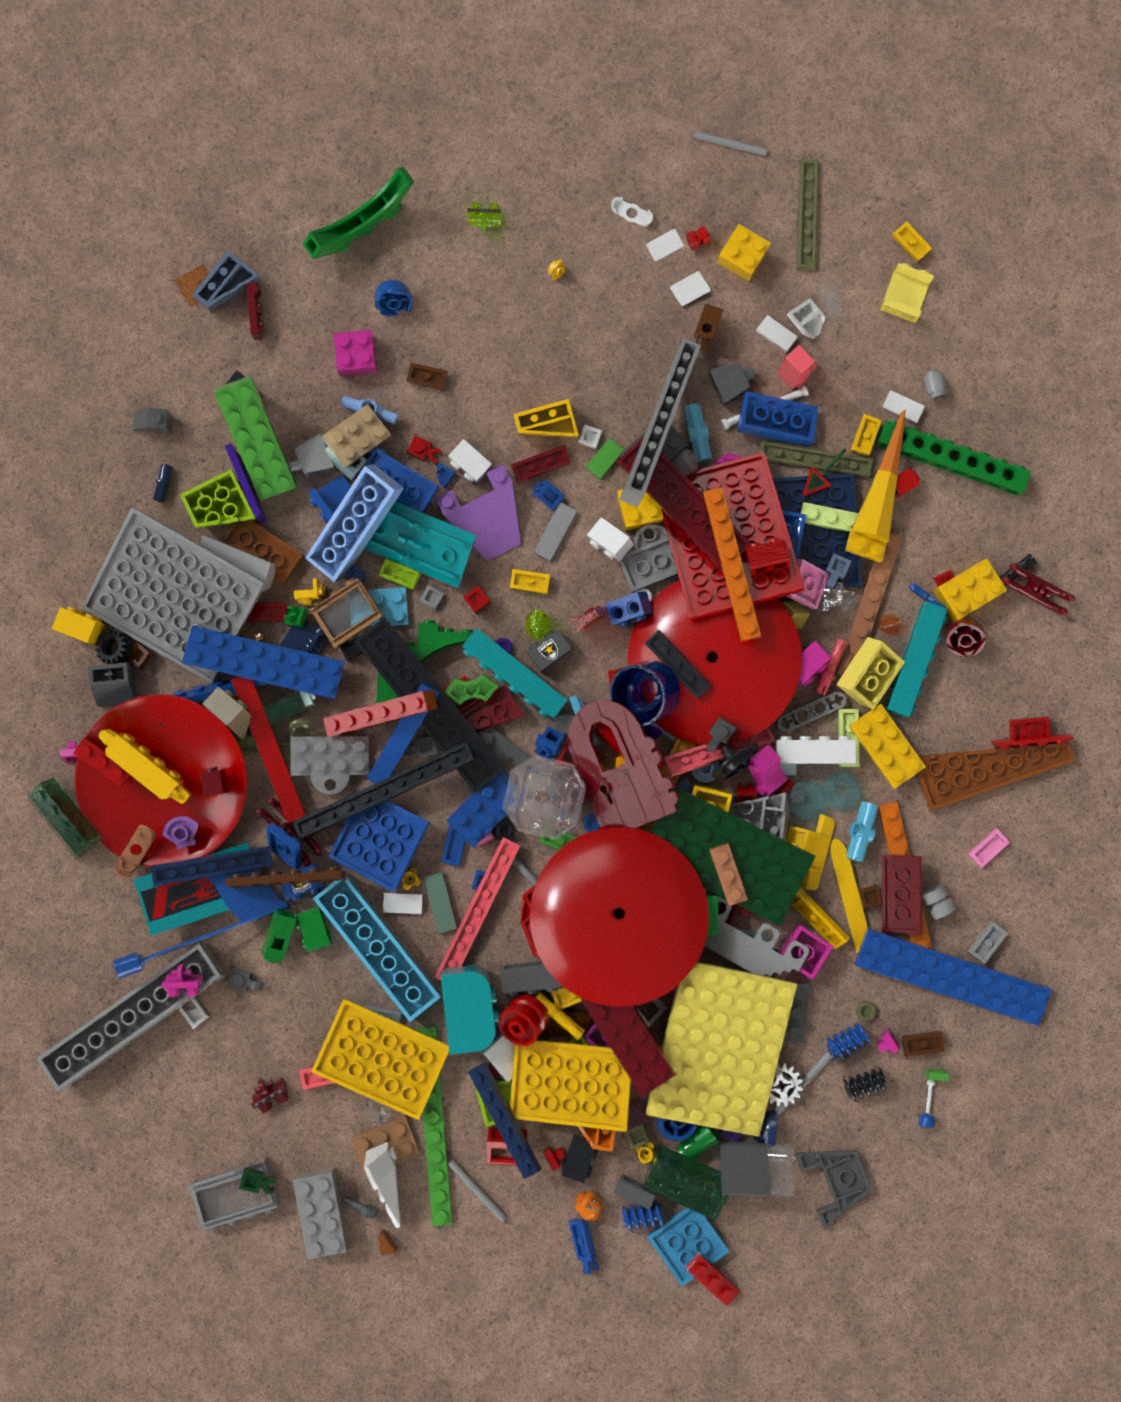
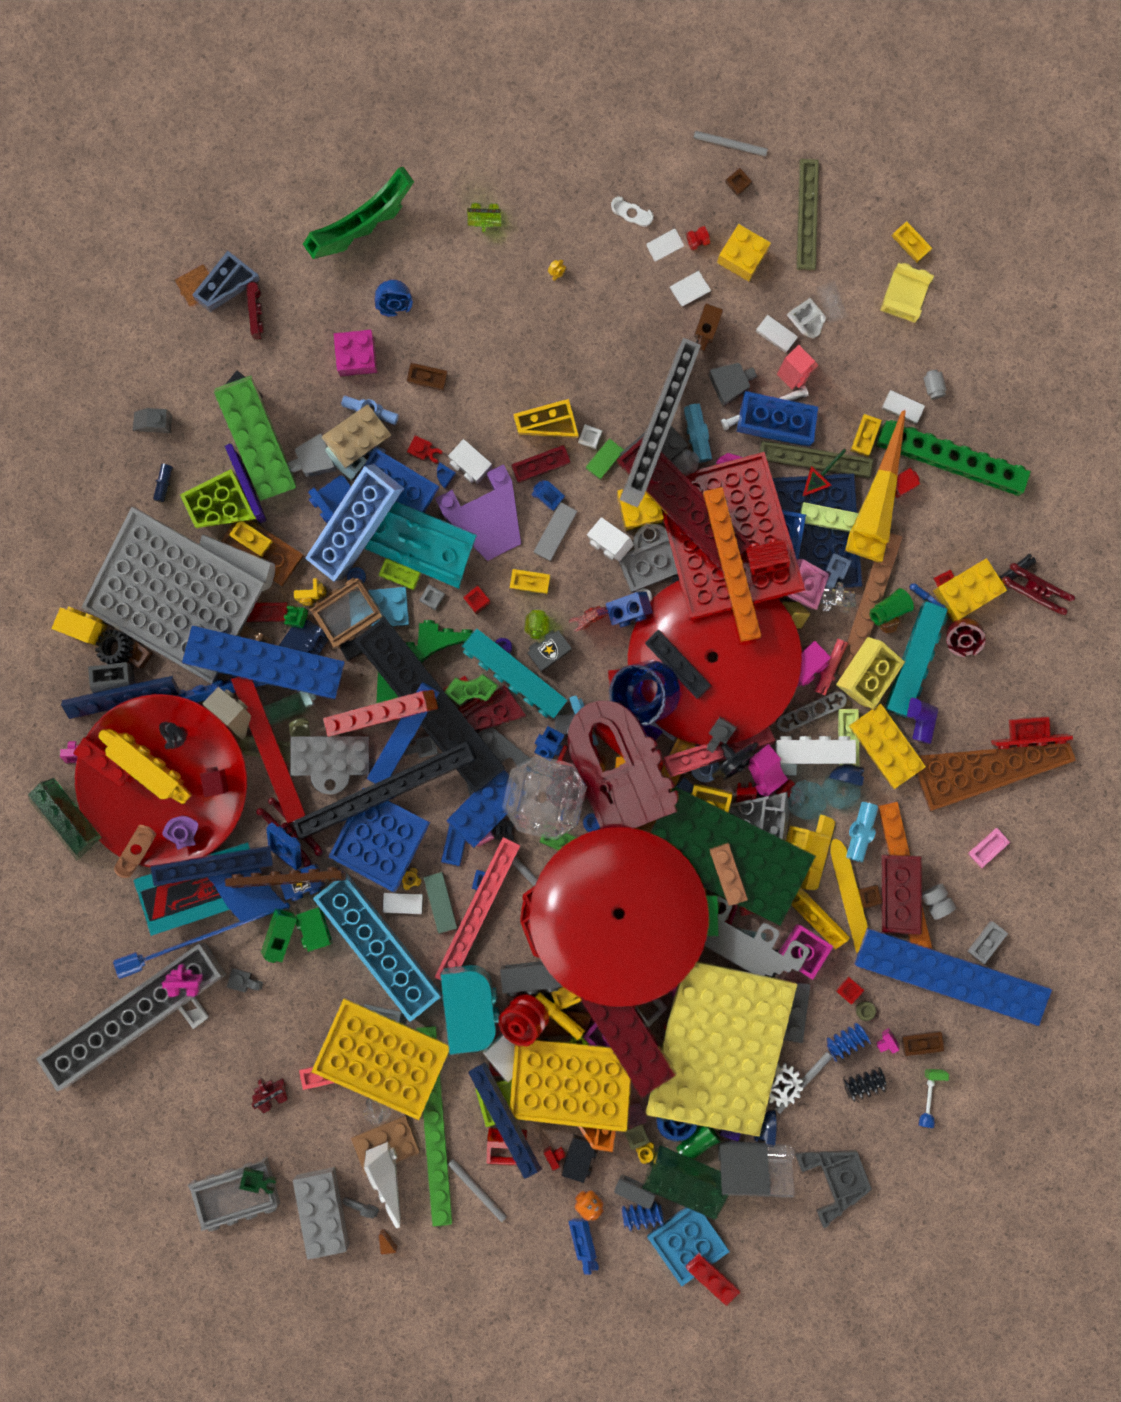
none -> dark blue plate [61,676,180,719]
none -> black piece [159,722,188,749]
none -> yellow plate [229,521,273,557]
none -> reddish brown plate [725,168,752,196]
none -> dark blue brick [829,764,864,786]
none -> red tile [836,977,864,1005]
none -> green plant [869,588,914,626]
none -> dark purple brick [907,698,938,744]

